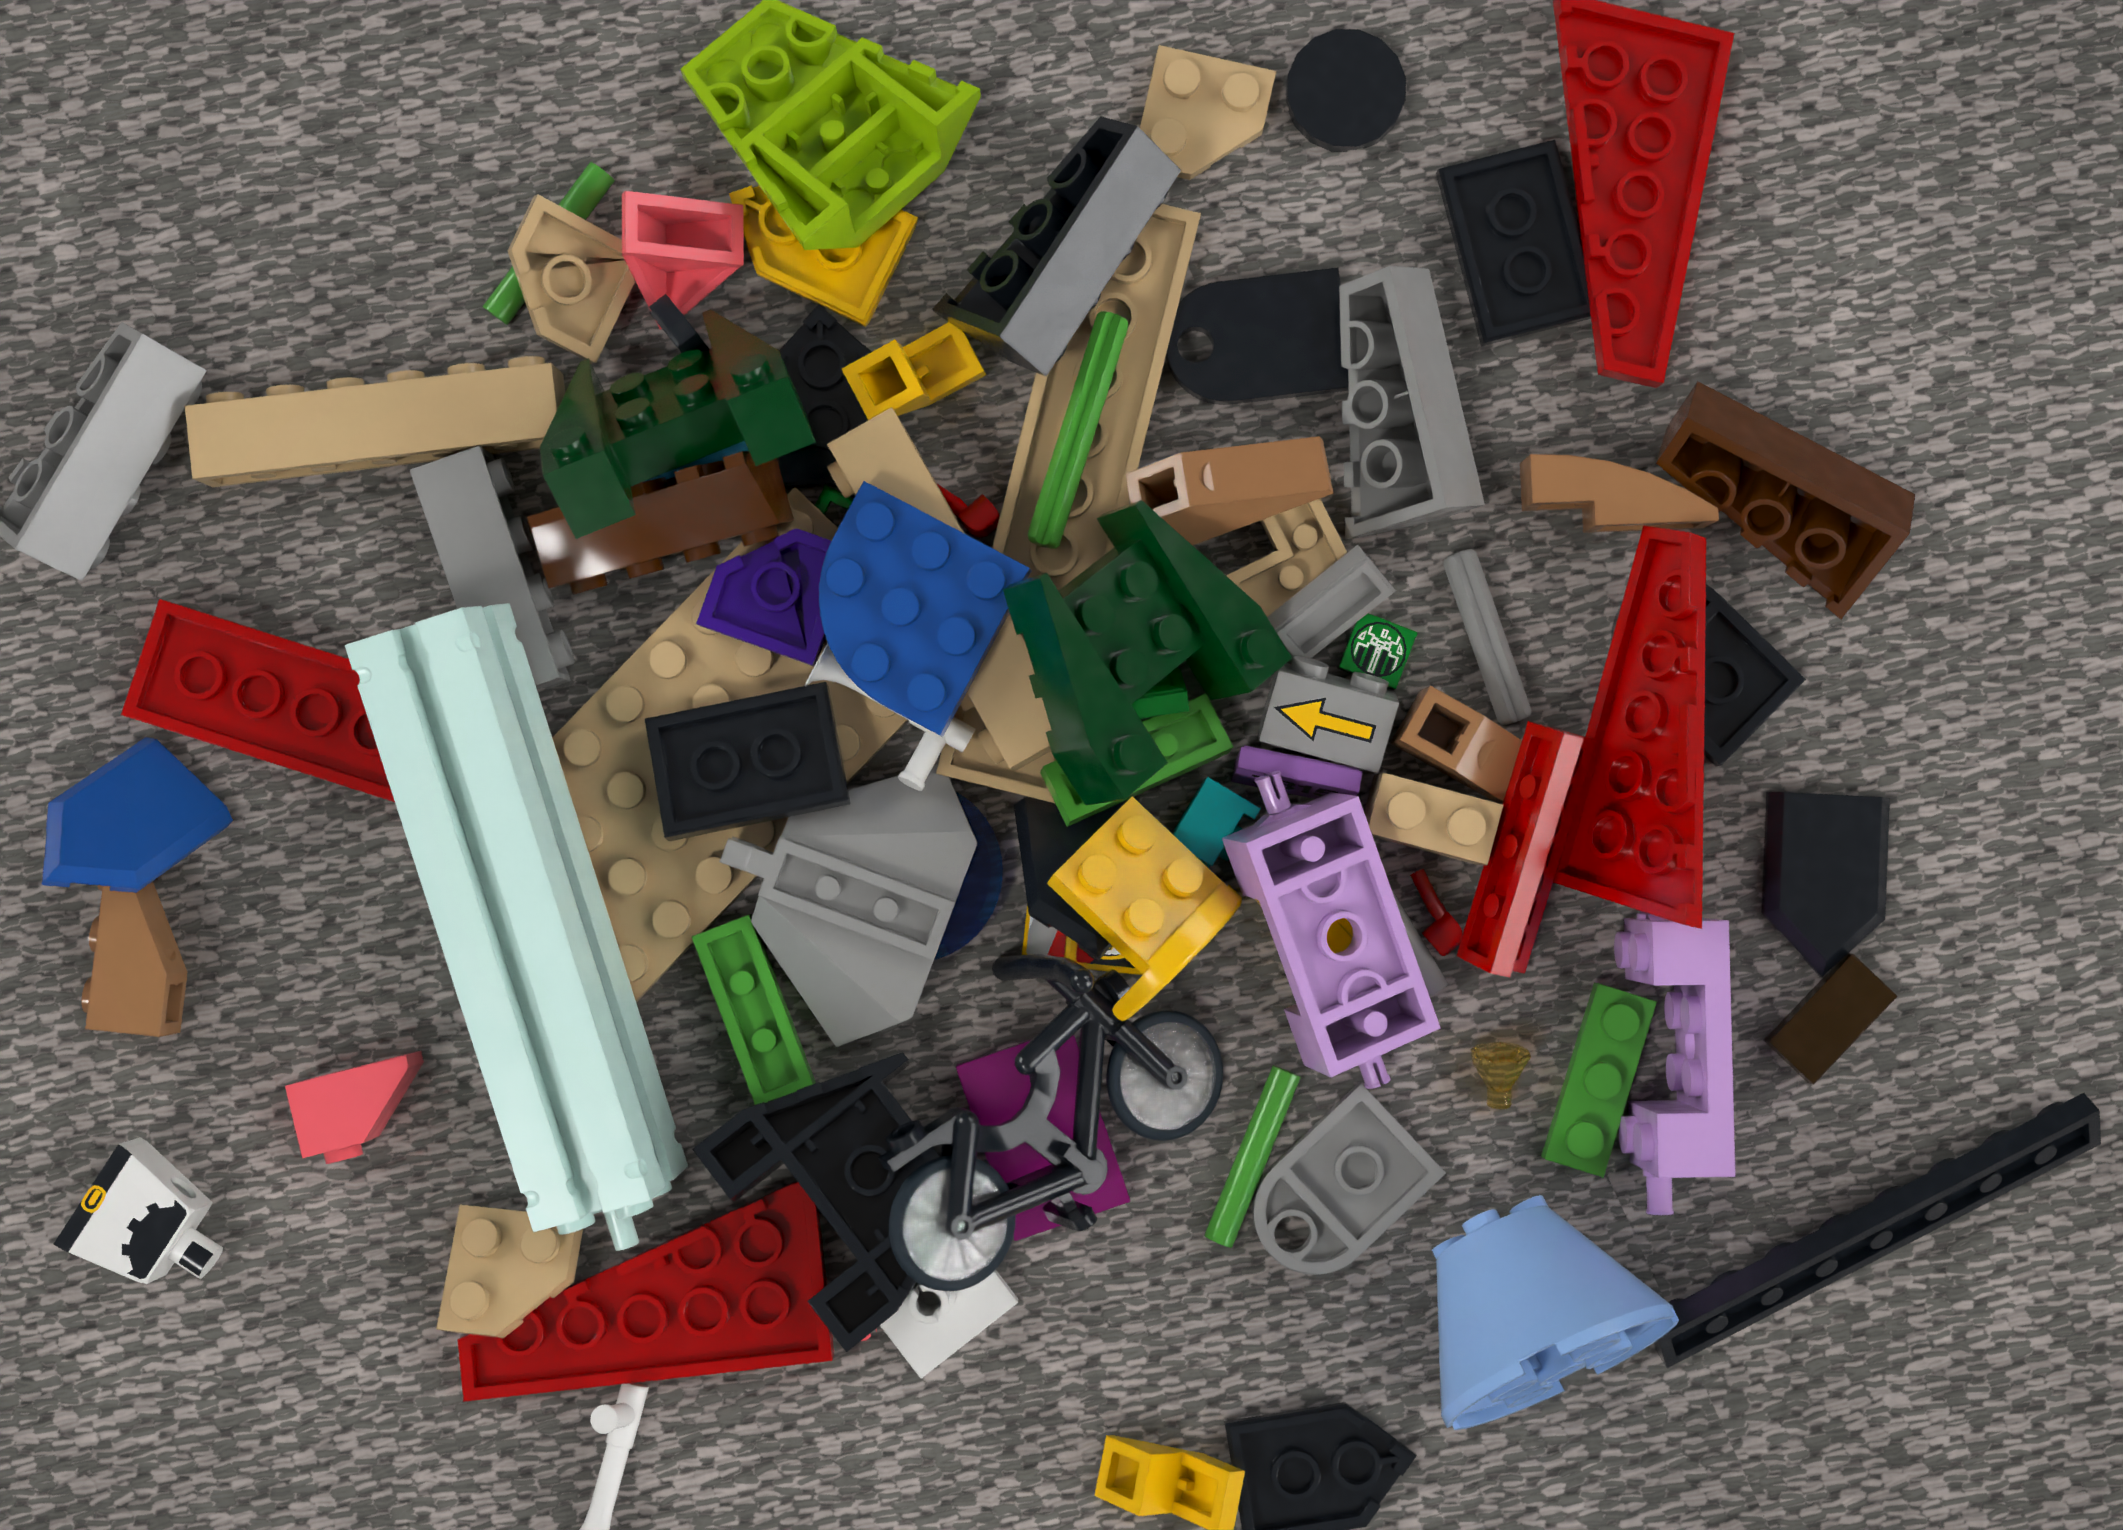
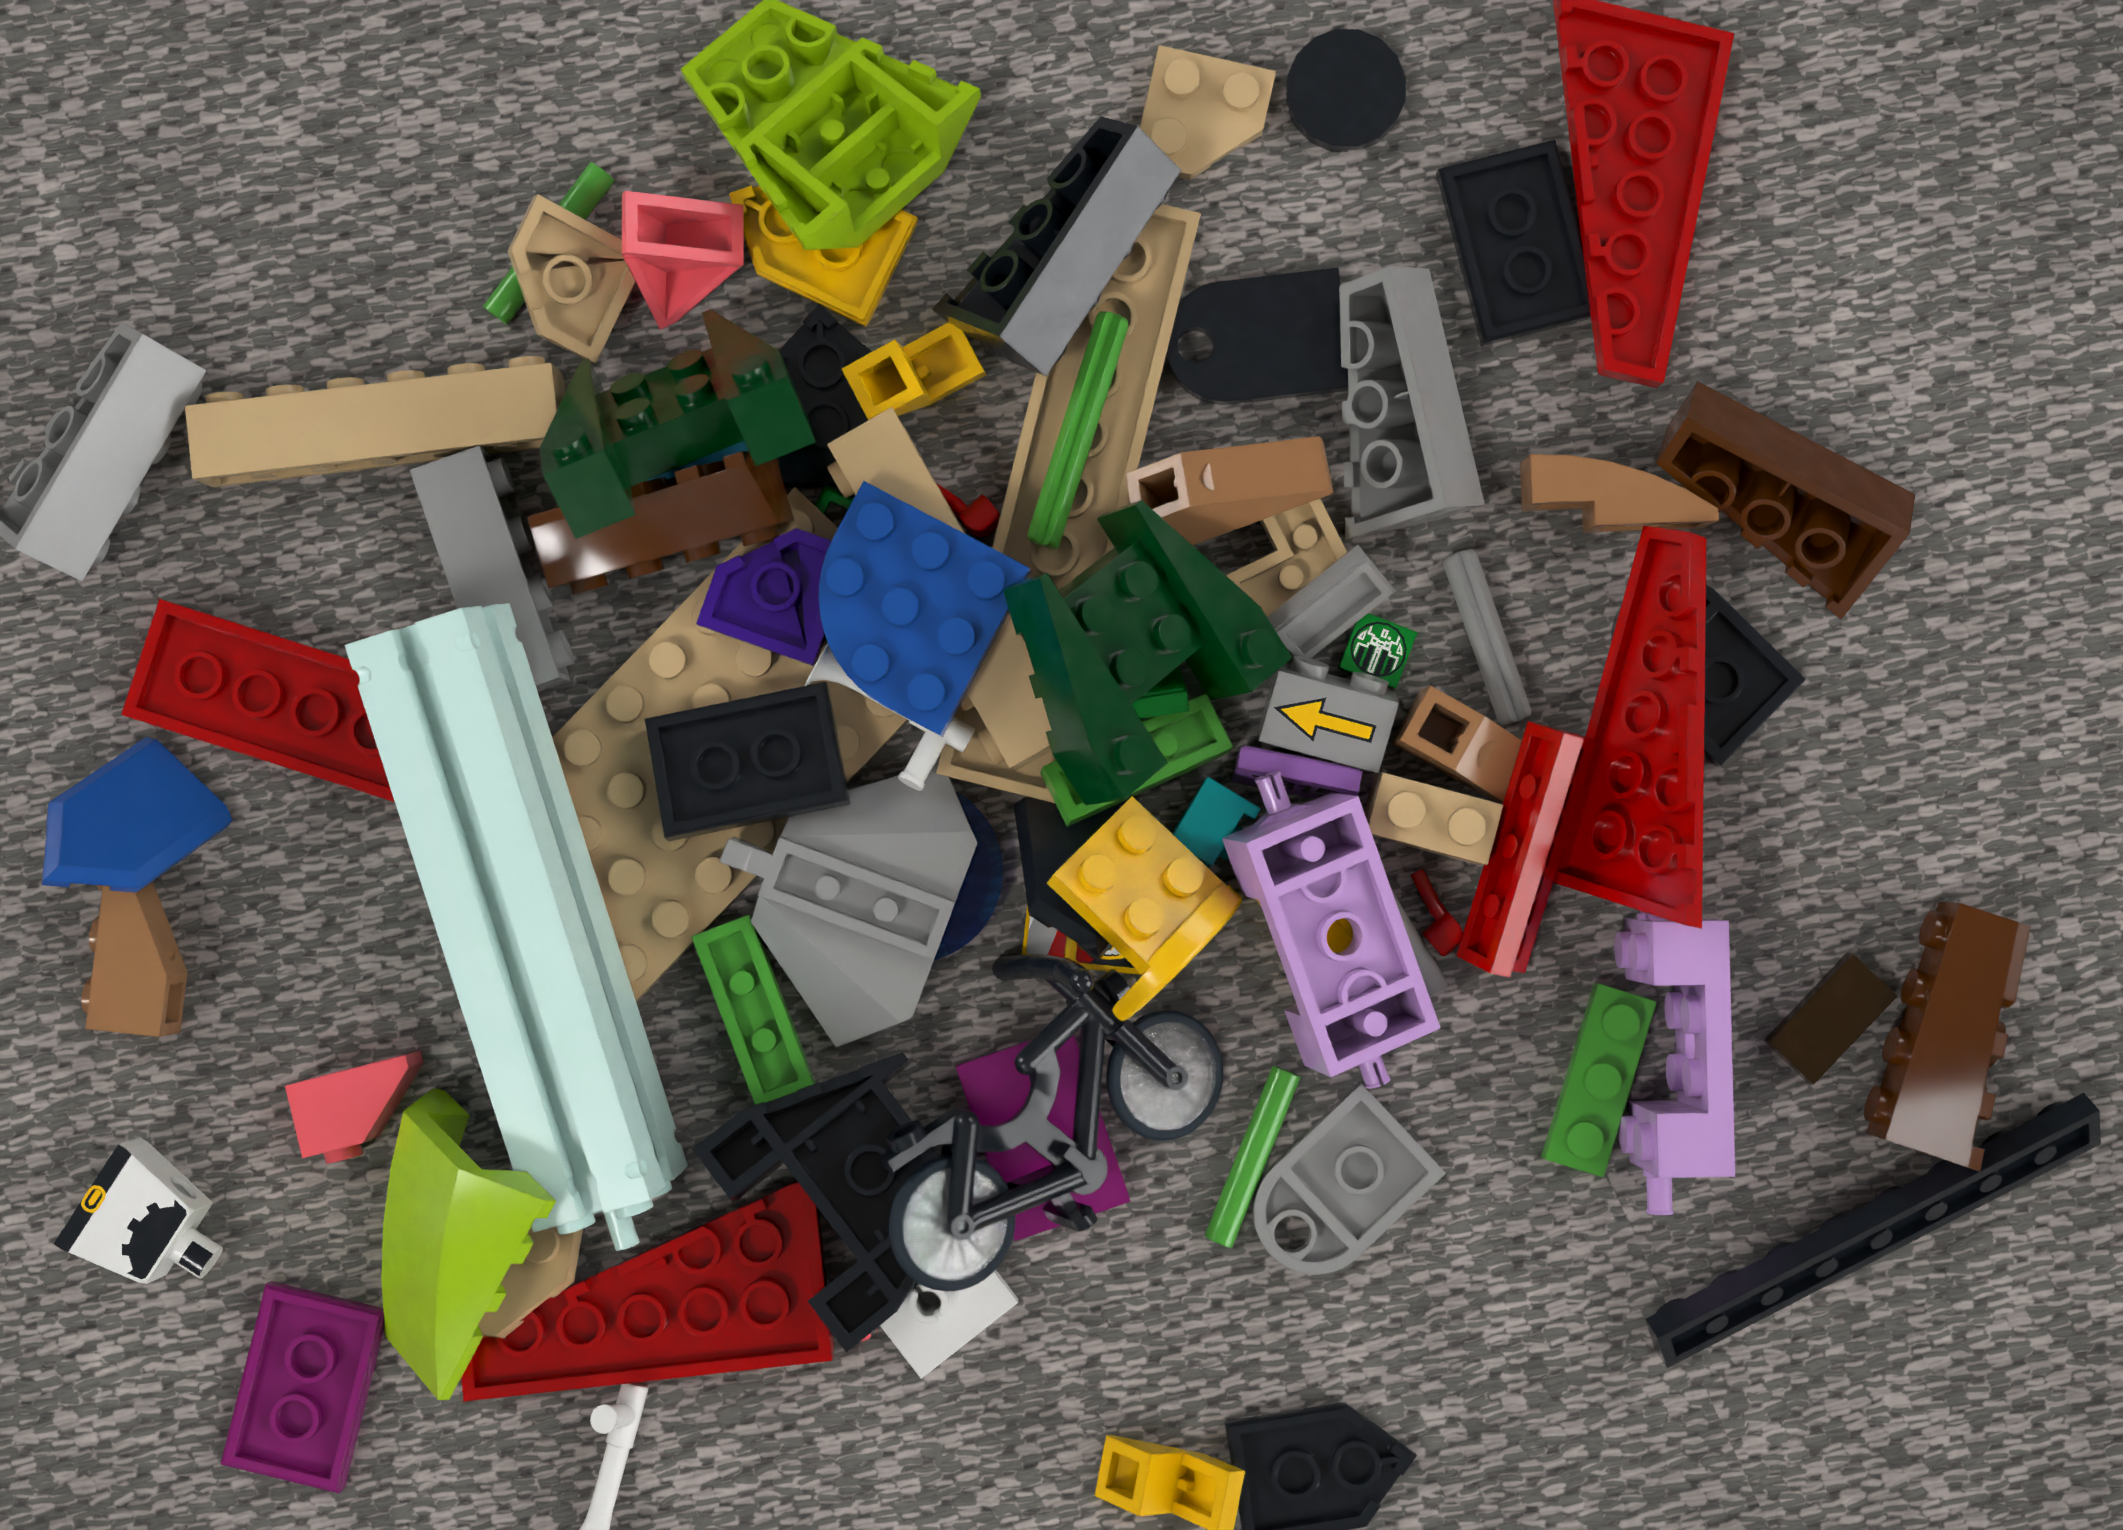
black tile [649,294,709,353] -> none
light blue cone [1432,1195,1679,1430] -> none
clear yellow rock [1470,1041,1531,1109] -> none
black tile [1761,792,1890,977] -> none
none -> magenta tile [220,1281,385,1493]
none -> lime wedge [381,1088,556,1400]
none -> reddish brown wedge [1864,902,2031,1171]

